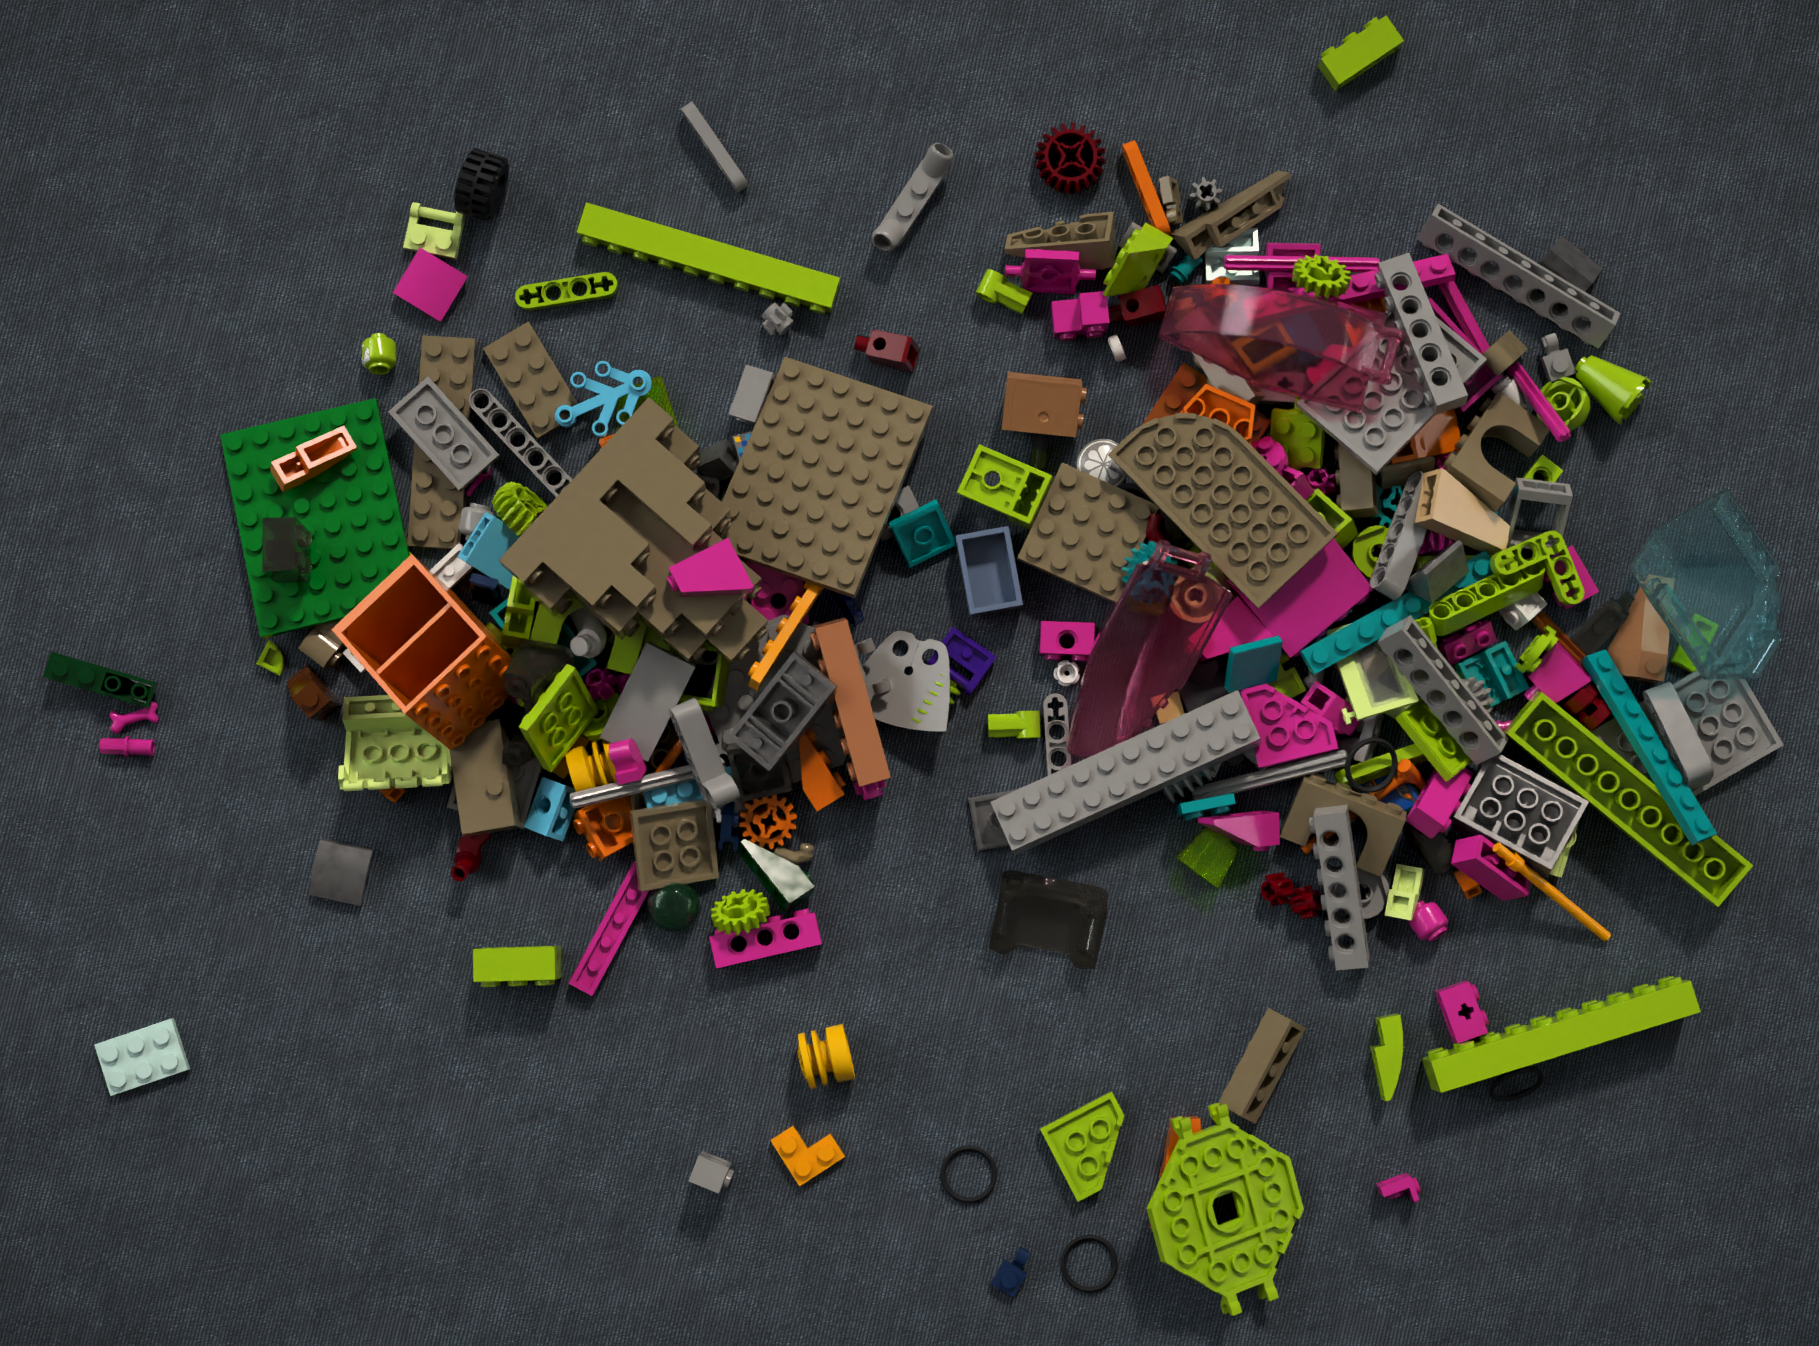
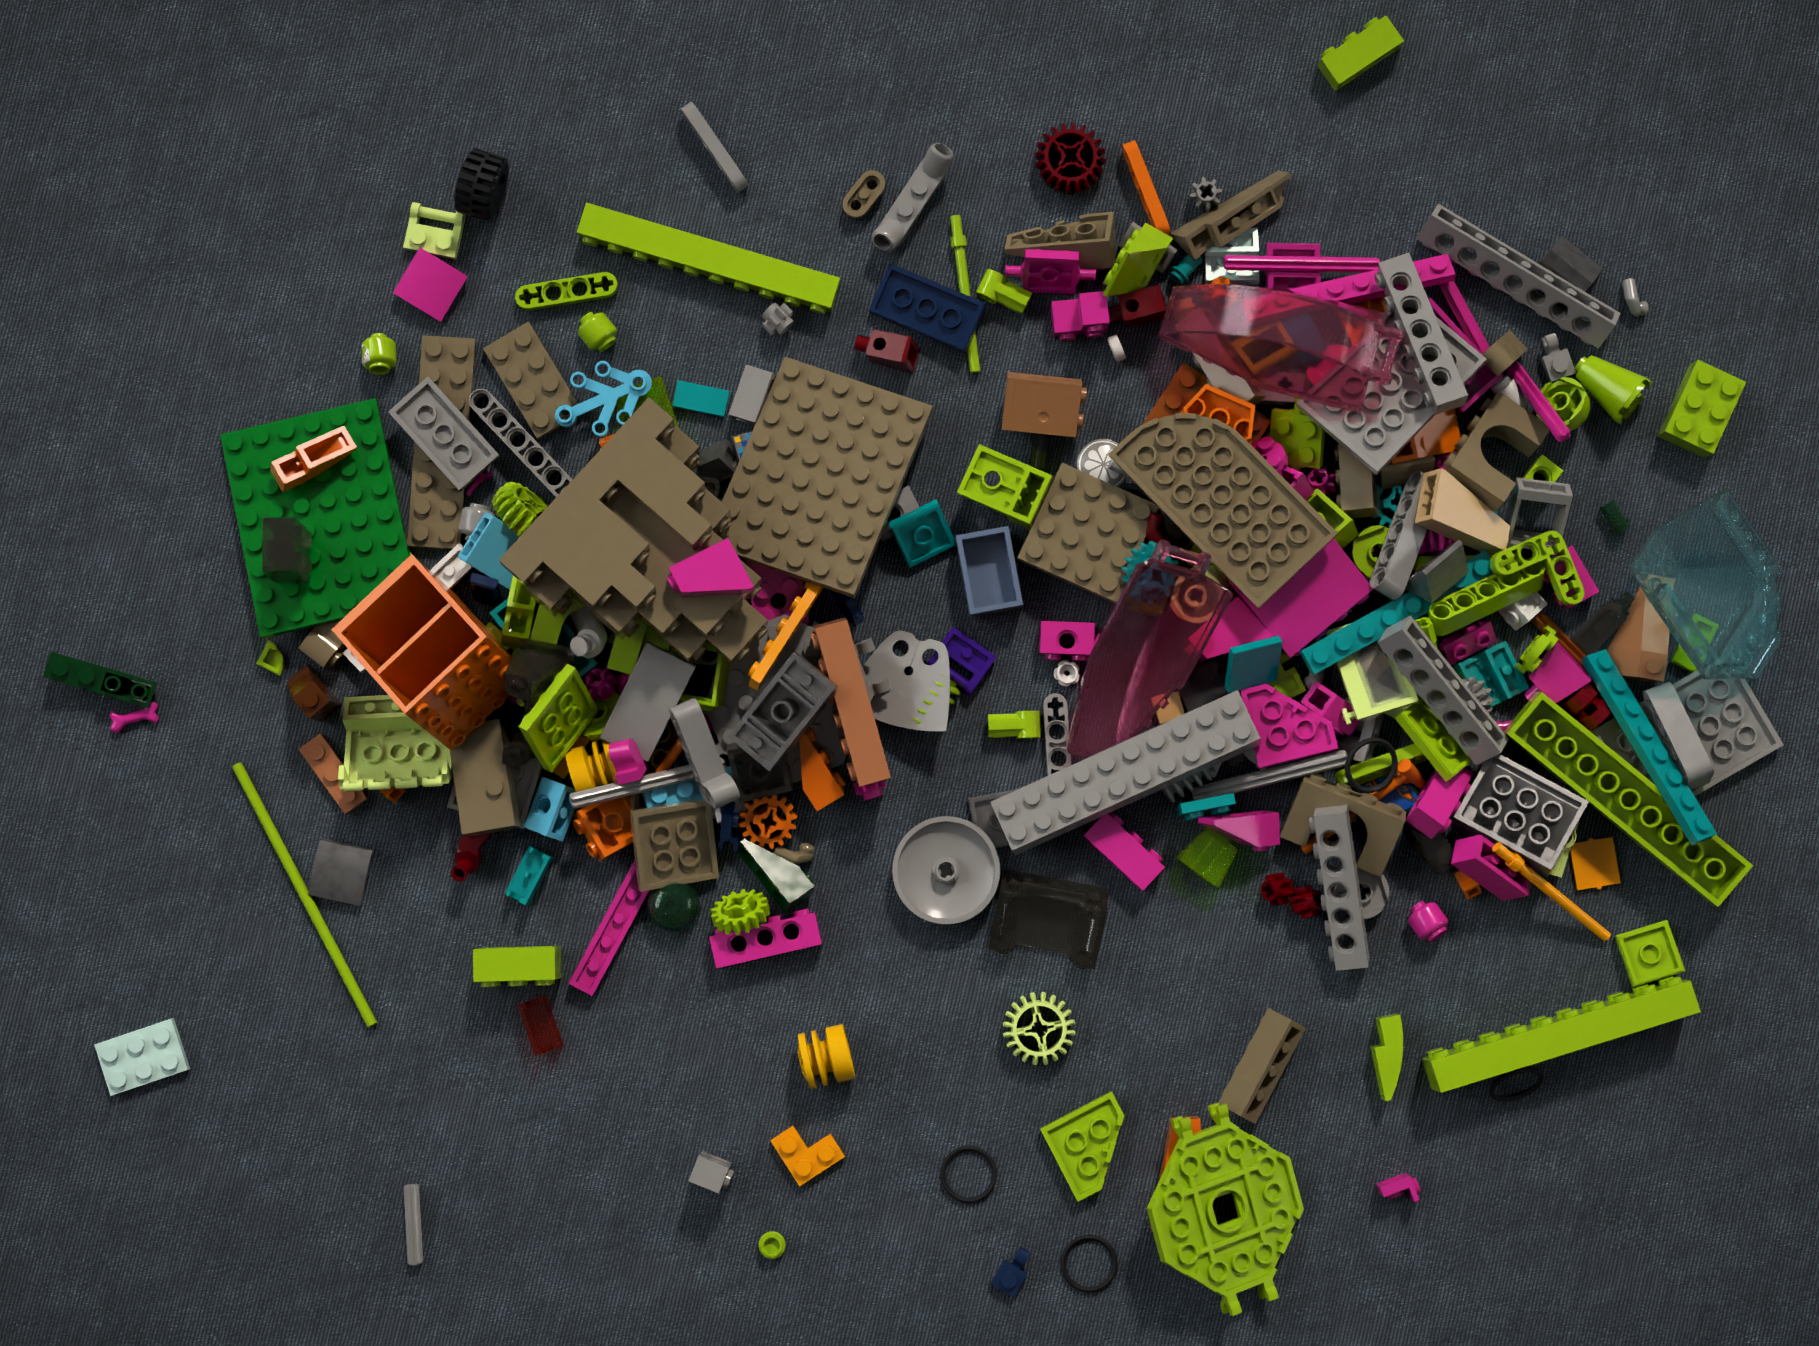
dark pink axle [99,736,155,757] -> none
dark tan plate [1157,176,1183,225] -> none
lime gear [1292,254,1351,298] -> none
yellowish green slope [1385,864,1425,921] -> none
dark pink brick [1434,981,1489,1044] -> none
none -> lime piece [232,762,377,1027]
none -> nougat plate [299,734,369,814]
none -> light grey axle [404,1184,423,1265]
none -> teal hinge [505,845,554,905]
none -> clear red hinge [517,995,564,1056]
none -> lime head [578,312,617,352]
none -> teal tile [672,380,730,418]
none -> lime plate [758,1231,786,1259]
none -> dark tan plate [843,170,885,219]
none -> dark blue tile [868,263,987,353]
none -> light grey dish [892,816,1000,924]
none -> lime bar [950,215,981,373]
none -> yellowish green gear [1003,992,1075,1065]
none -> dark pink brick [1082,812,1165,891]
none -> light orange piece [1569,837,1621,890]
none -> clear green pin [1599,500,1630,535]
none -> lime plate [1614,920,1685,988]
none -> light grey arm [1622,278,1649,317]
none -> lime brick [1657,360,1746,458]

